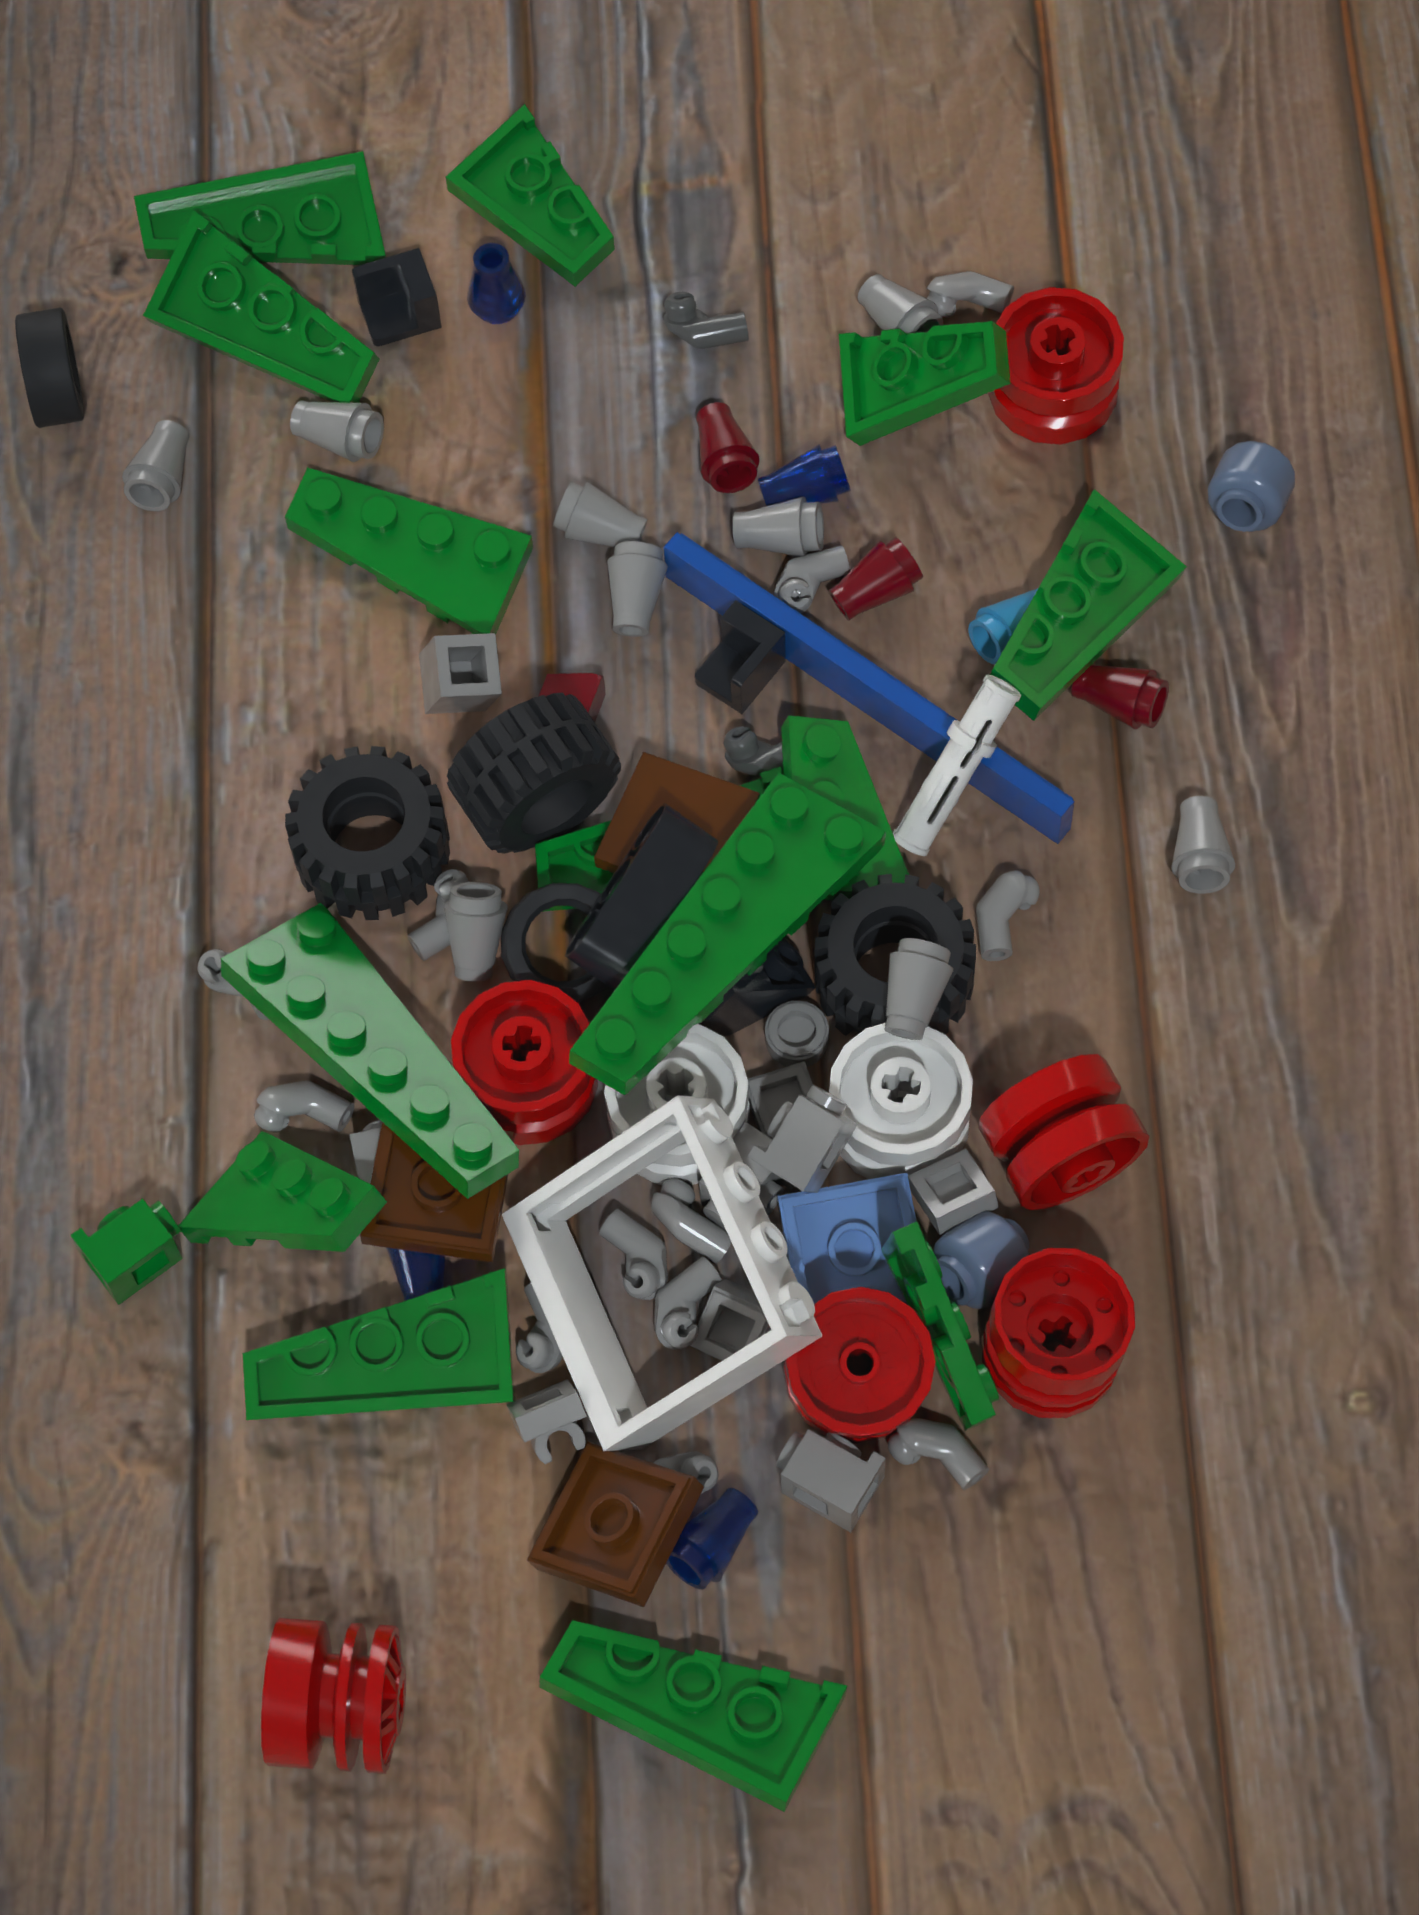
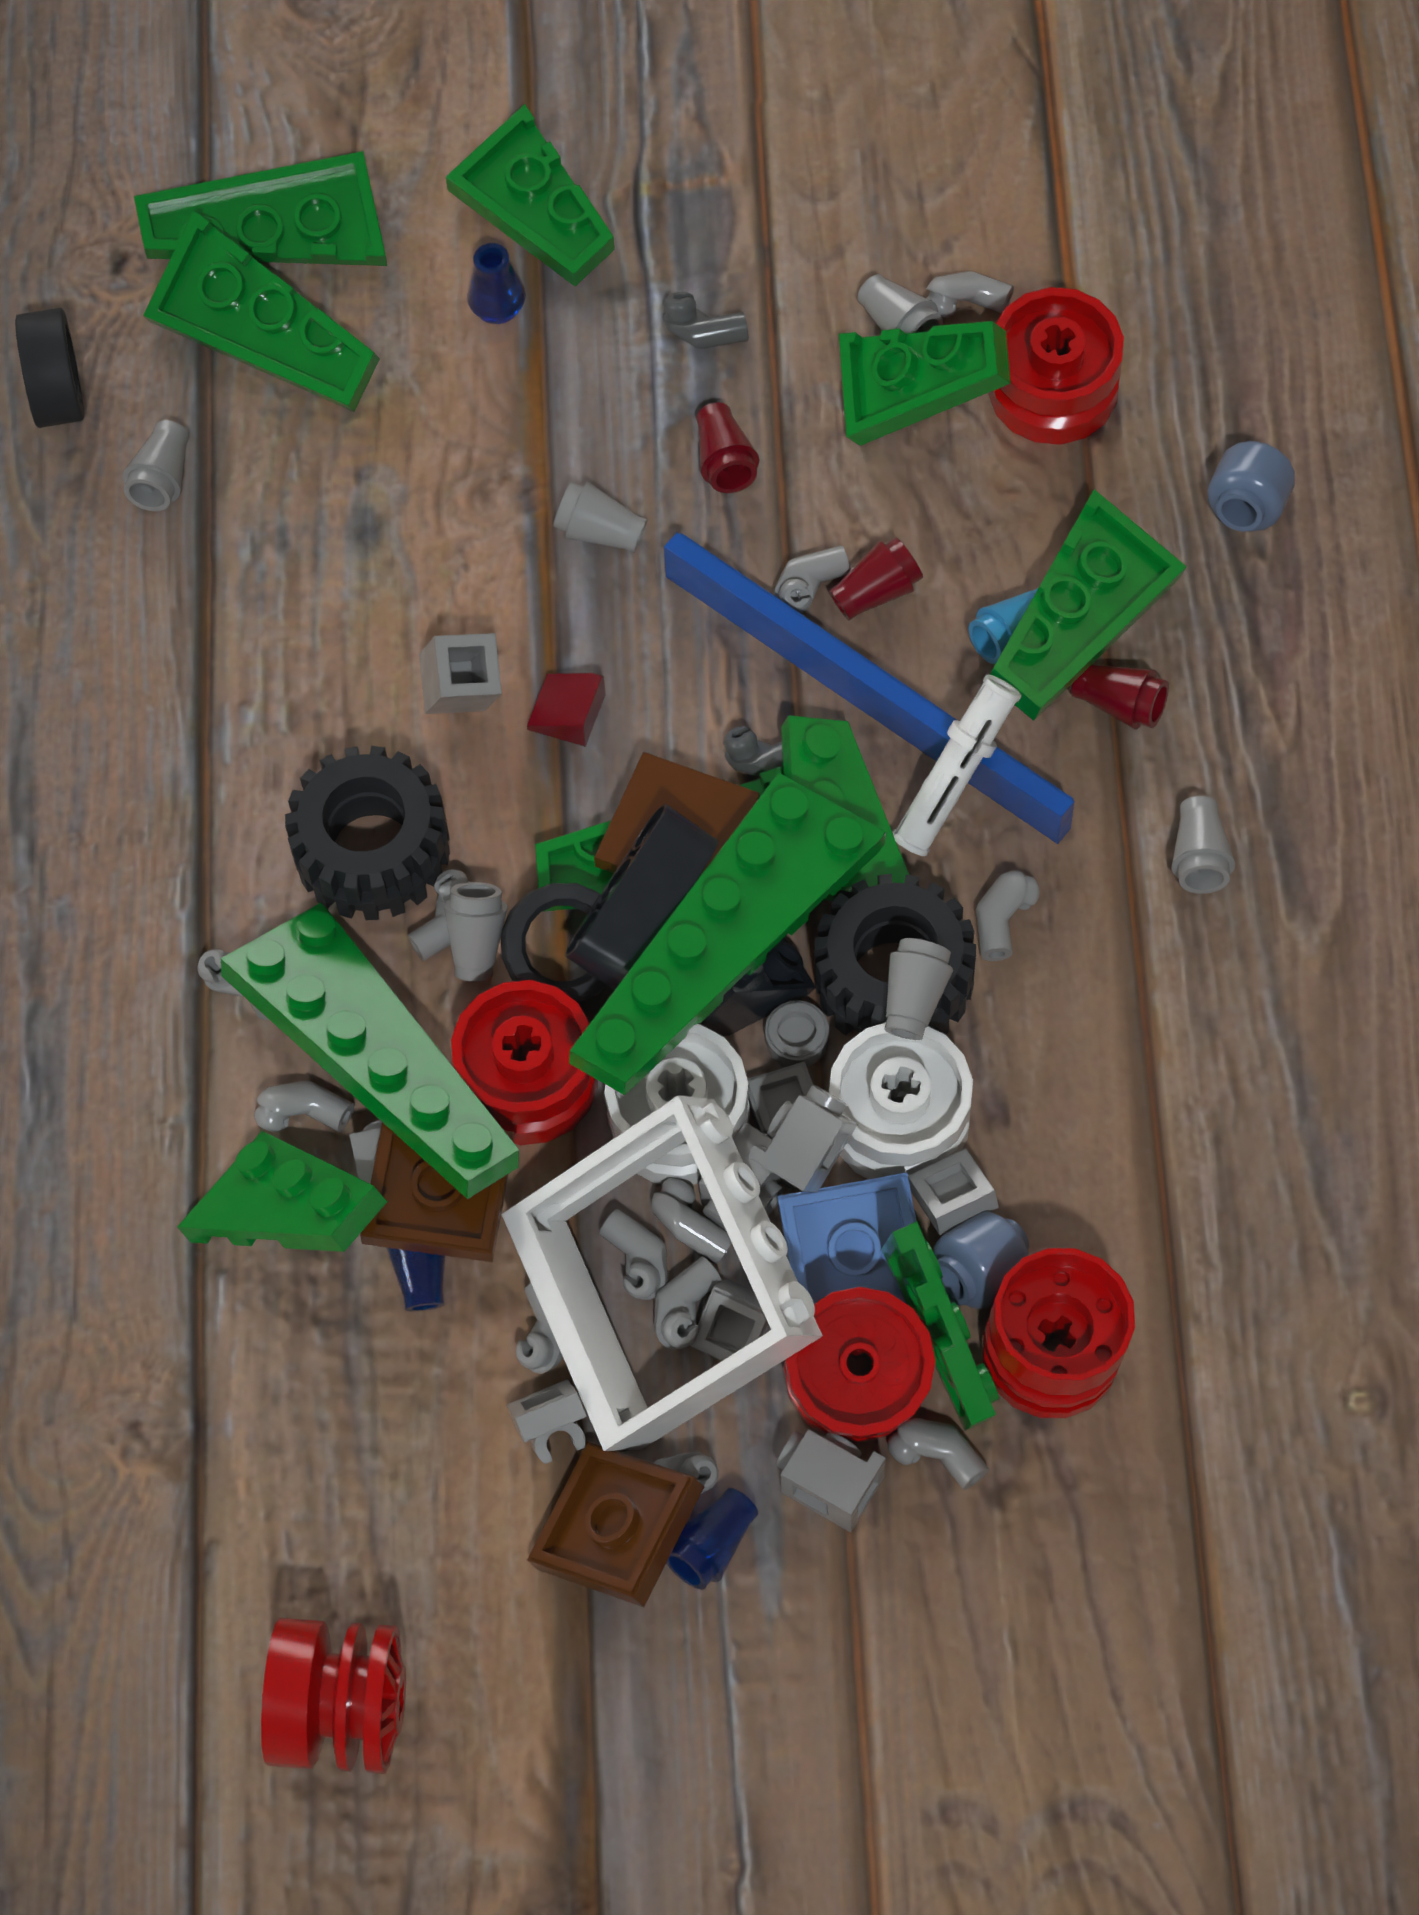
green brick [70,1198,183,1305] -> none
green wing [242,1268,515,1420] -> none
green wing [285,467,533,635] -> none
light grey cone [290,400,384,462] -> none
black panel [352,248,442,347] -> none
black tyre [447,693,621,854] -> none
green wing [539,1620,848,1812] -> none
light grey cone [607,541,668,637] -> none
black panel [695,600,786,714] -> none
light grey cone [733,496,824,556] -> none
clear blue cone [758,444,851,506] -> none
red wheel [979,1054,1150,1210] -> none

